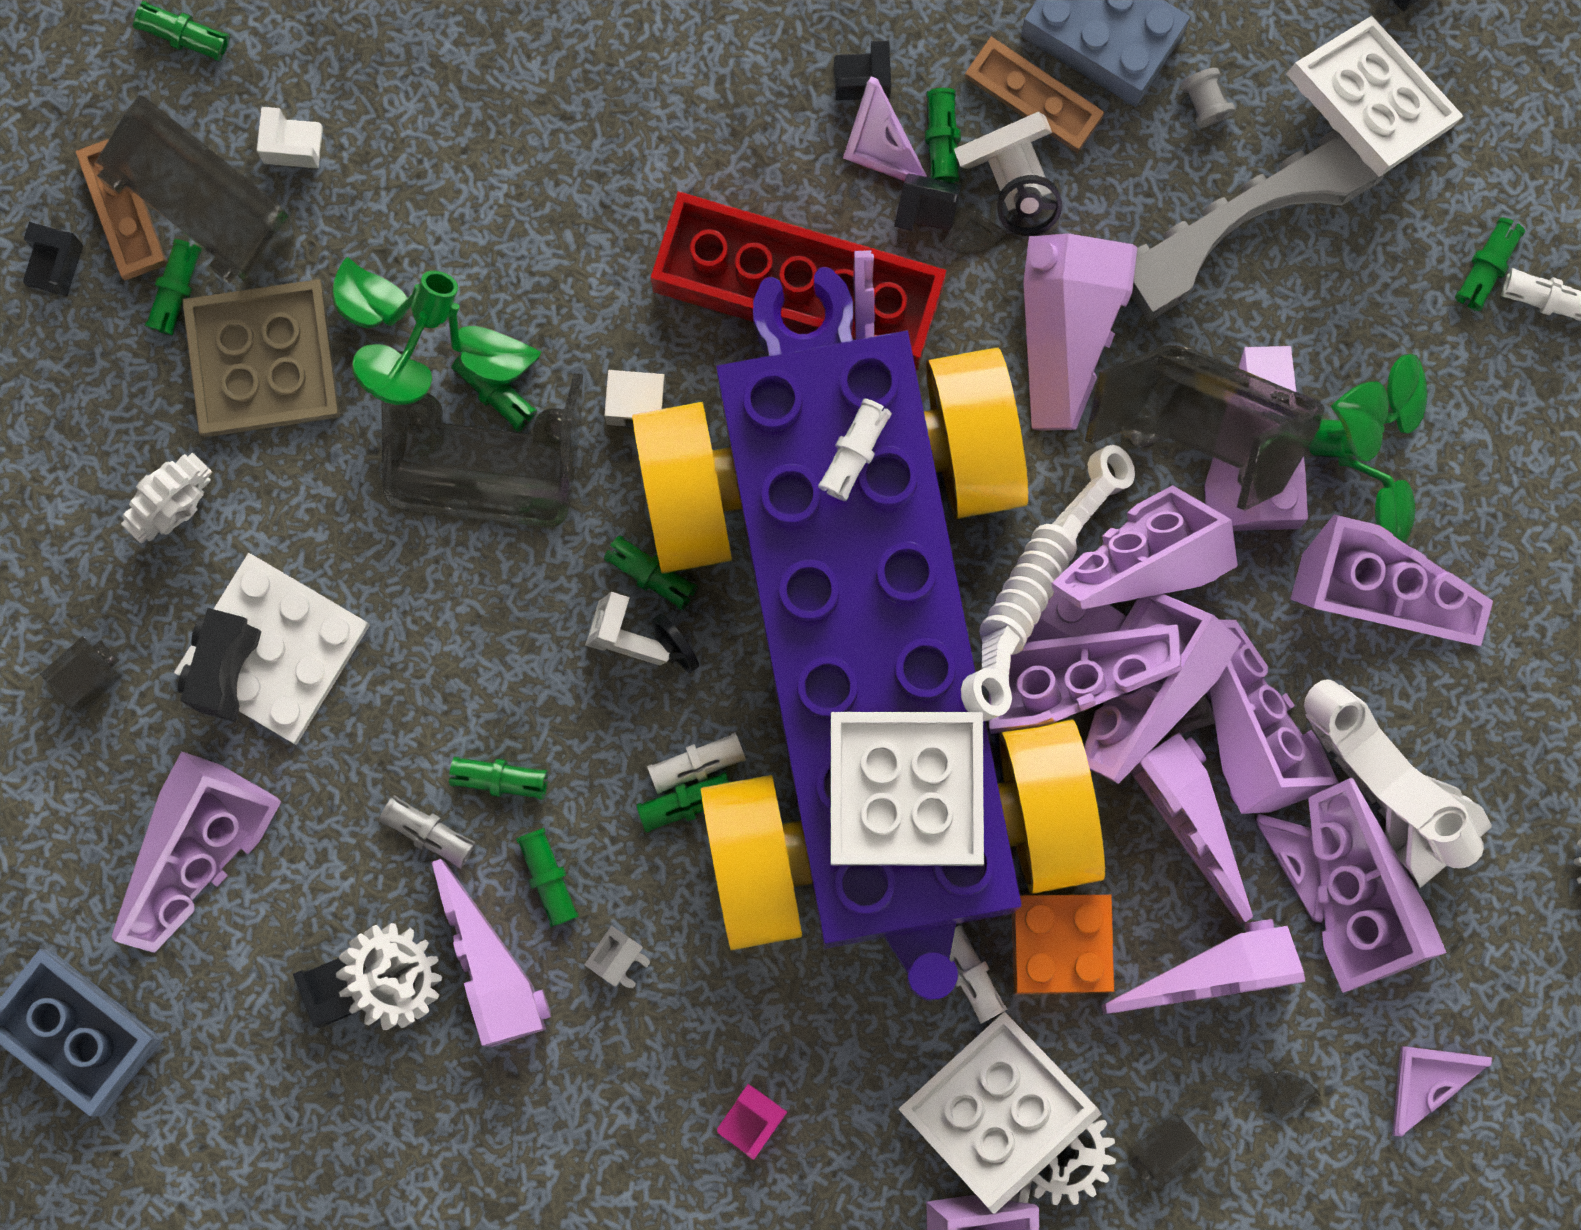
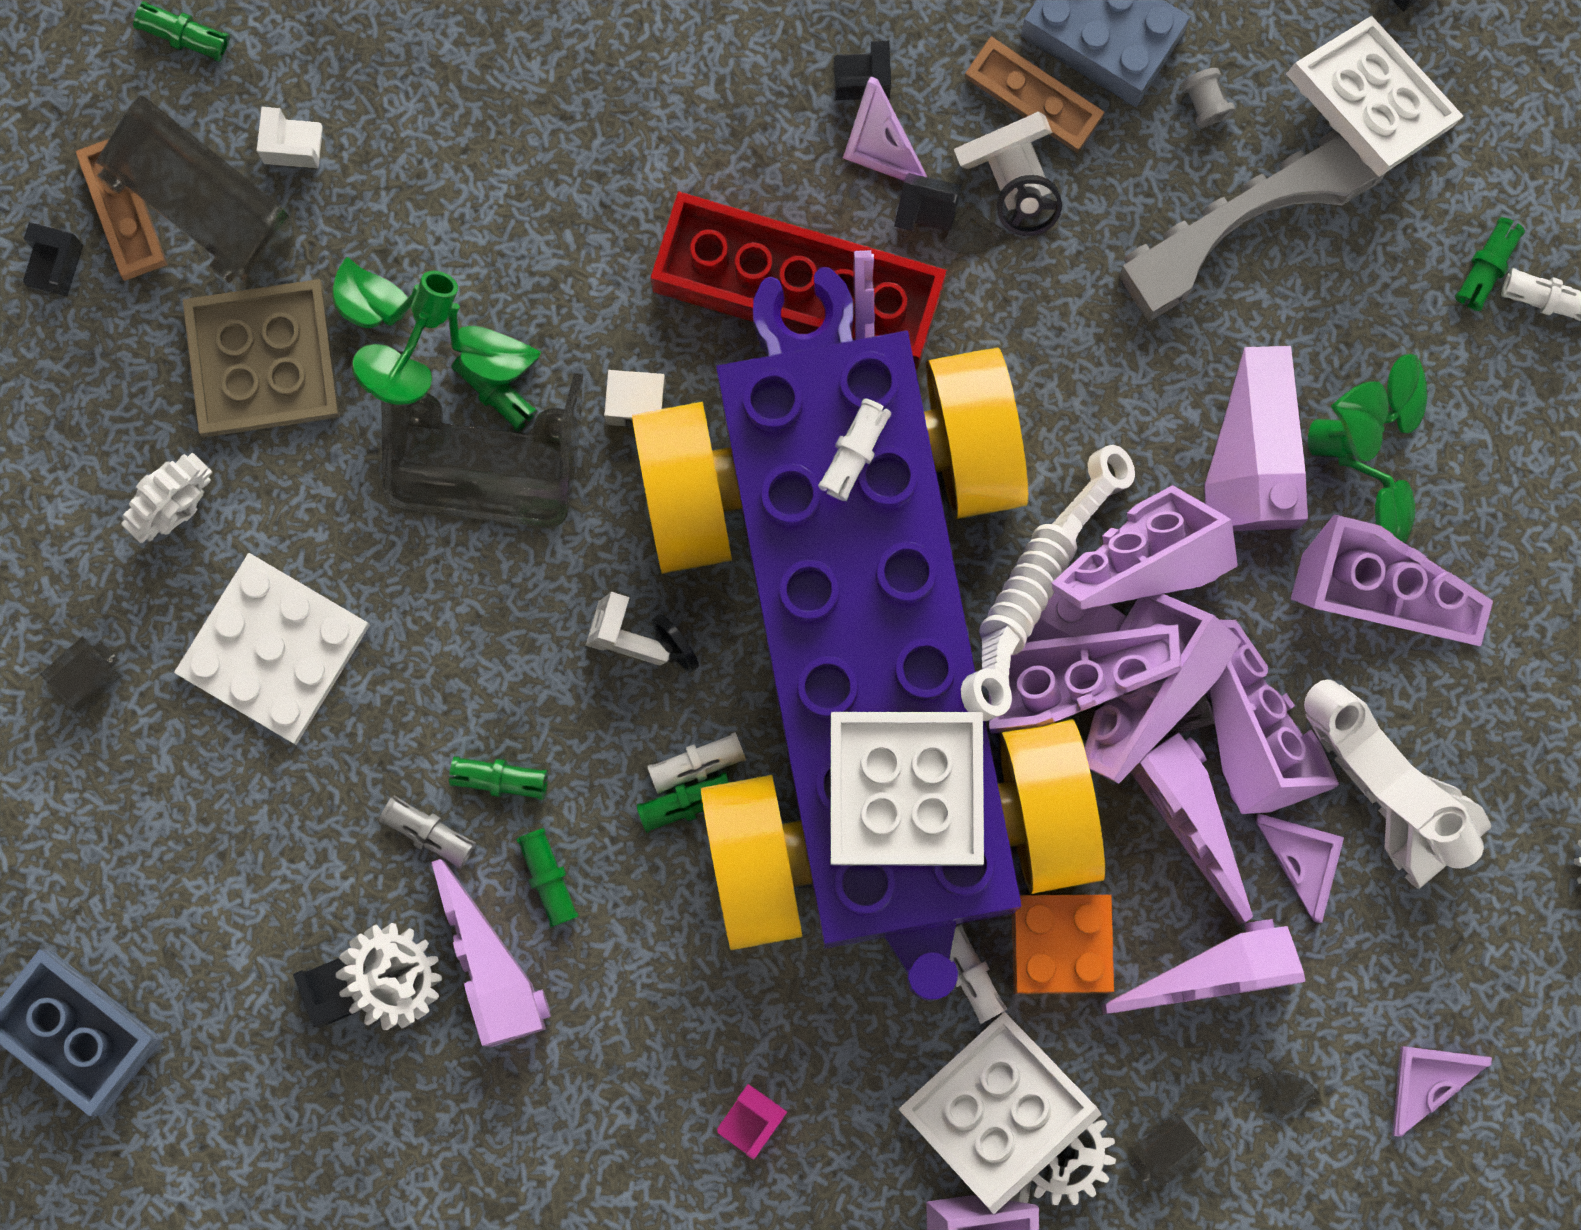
lavender wedge [111,751,281,953] -> none
green pin [144,239,202,336] -> none
black brick [178,608,262,722] -> none
light grey tile [584,926,650,988] -> none
green pin [604,535,698,611] -> none
green pin [925,87,961,183] -> none
lavender wedge [1024,234,1137,431] -> none
clear smoke windscreen [1085,345,1325,511] -> none
lavender wedge [1308,778,1447,993] -> none

